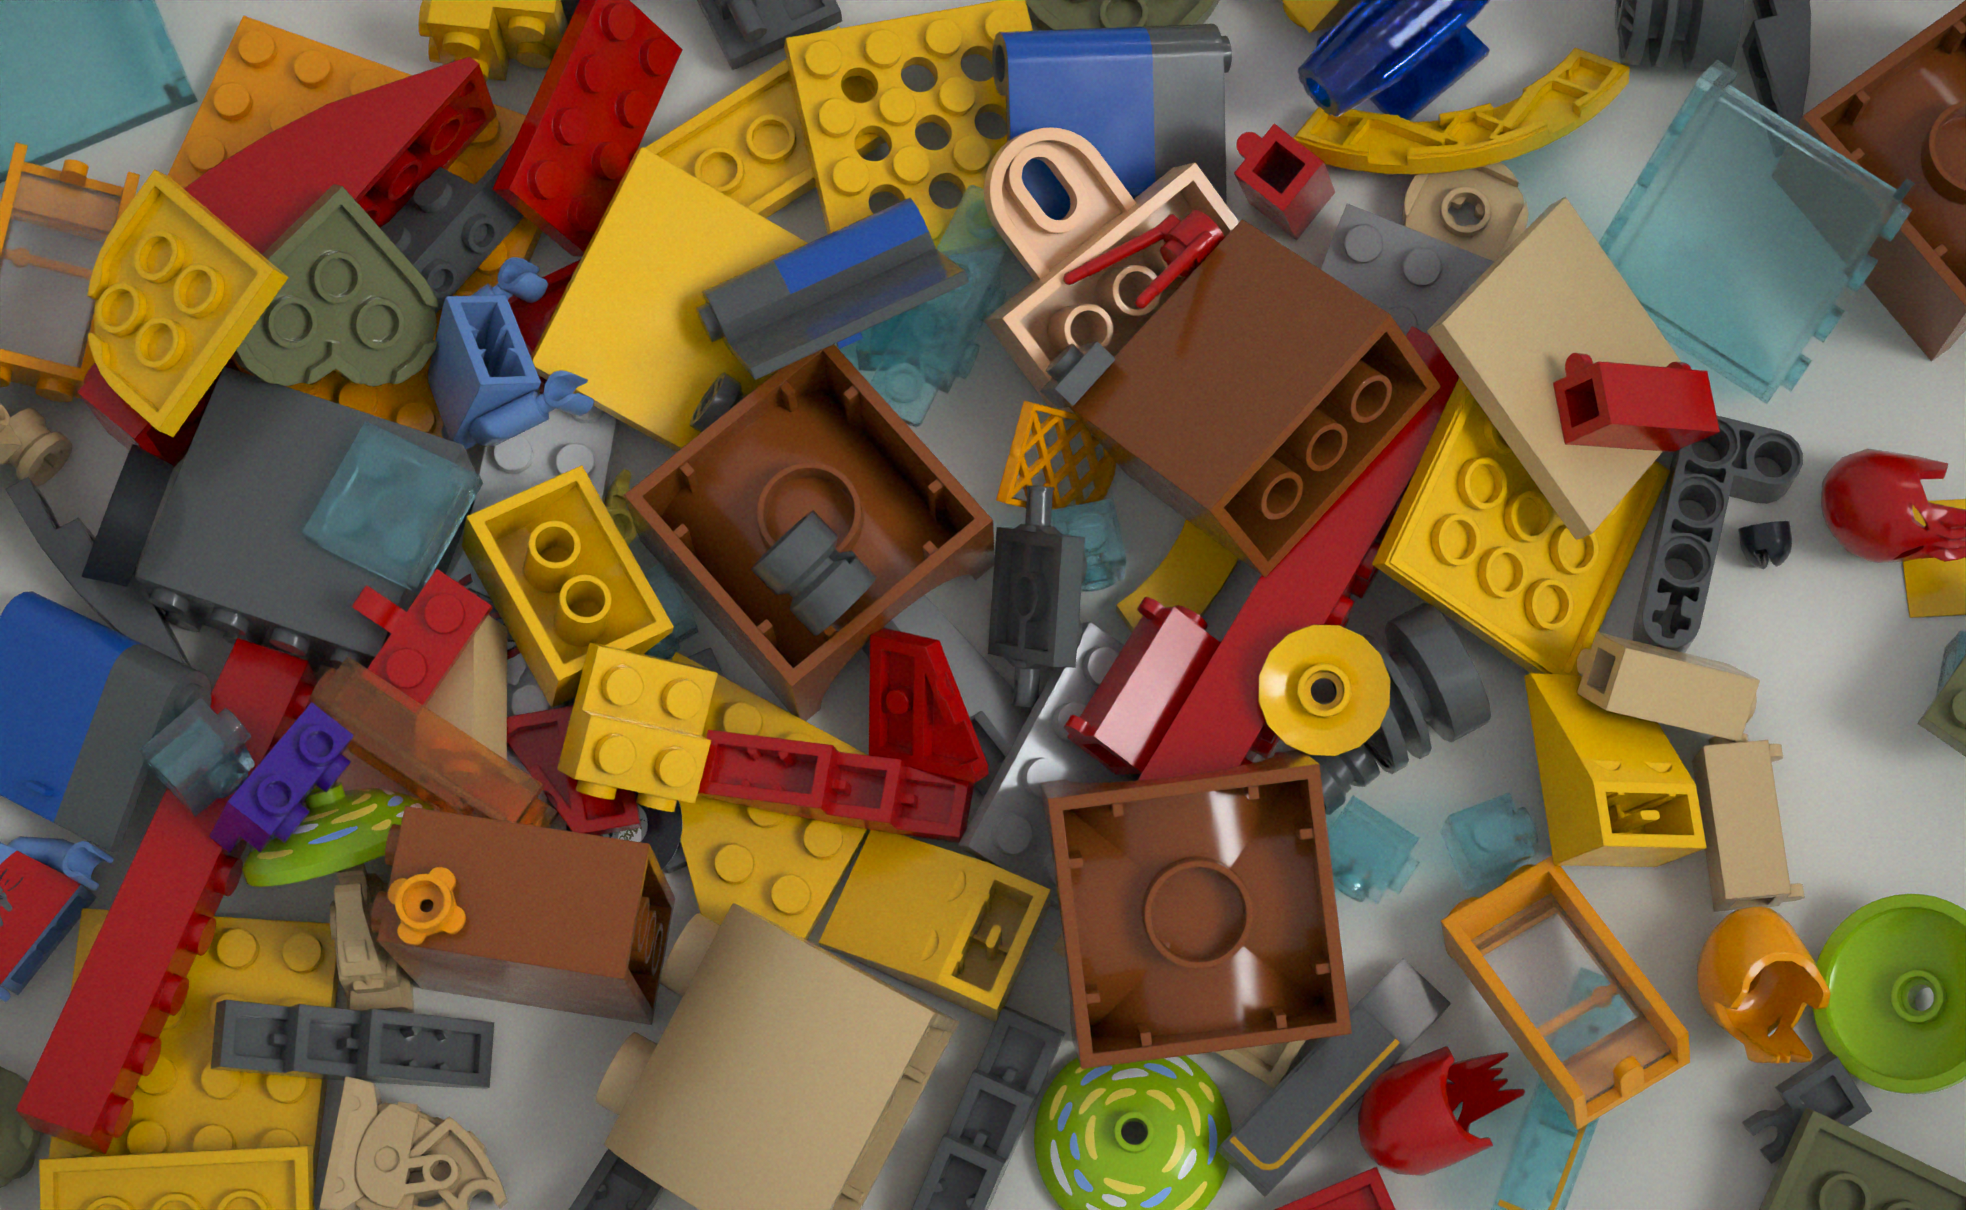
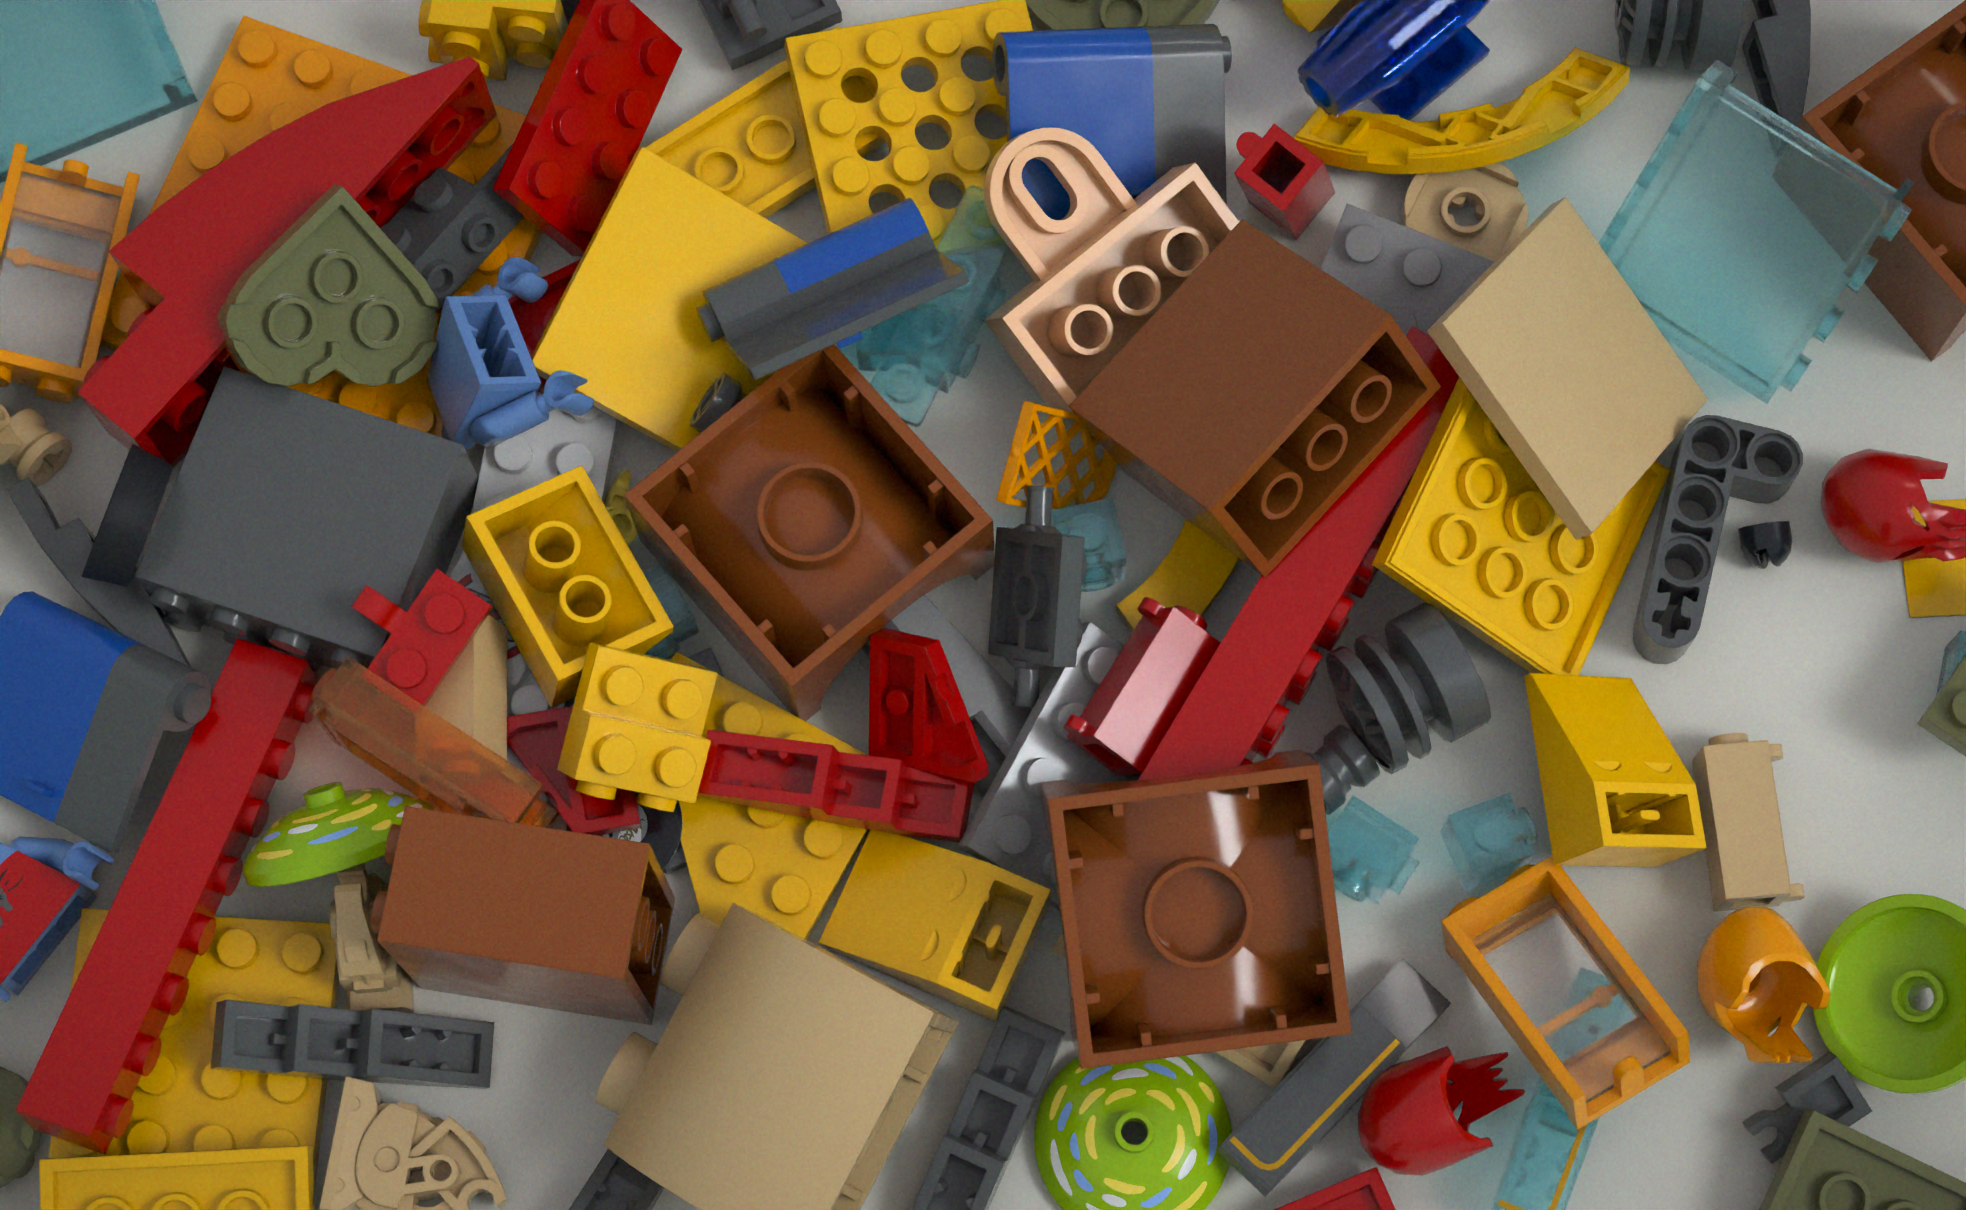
yellow plate [87,169,289,437] -> none
clear light blue brick [139,698,256,817] -> none
dark purple plate [209,702,354,853] -> none
clear light blue plate [302,421,483,594] -> none
light orange plate [388,867,466,945] -> none
dark grey wheel [751,510,877,636] -> none
dark grey plate [1040,341,1116,409] -> none
red plant [1063,210,1225,308] -> none
yellow dish [1258,625,1390,756] -> none
red brick [1553,353,1720,452] -> none
tan brick [1577,632,1760,742] -> none

